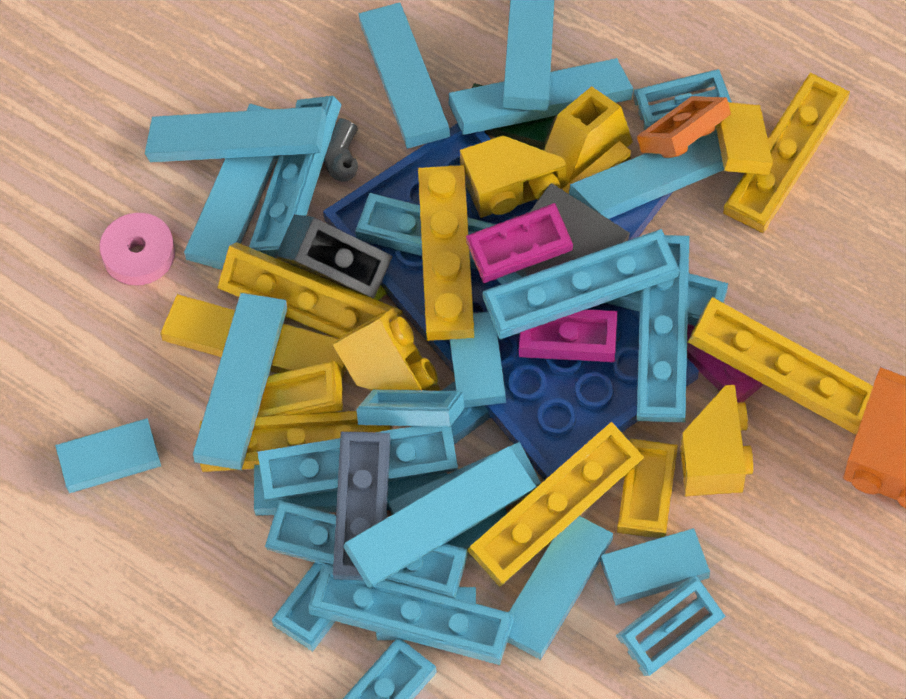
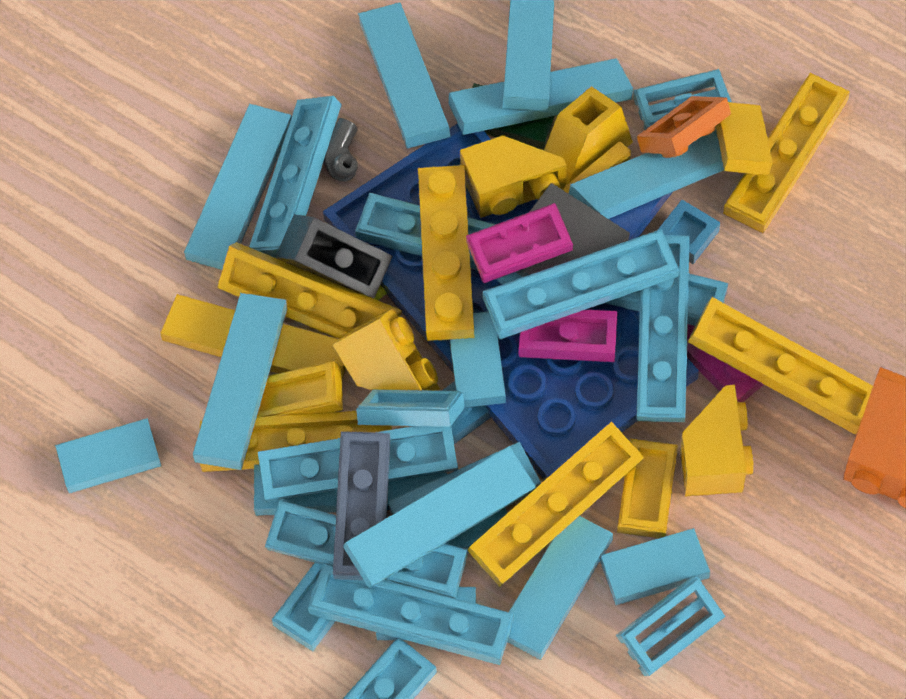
bright pink piece [100,213,175,285] -> none
medium azure tile [145,106,326,162] -> none
none -> dark azure plate [658,200,720,264]

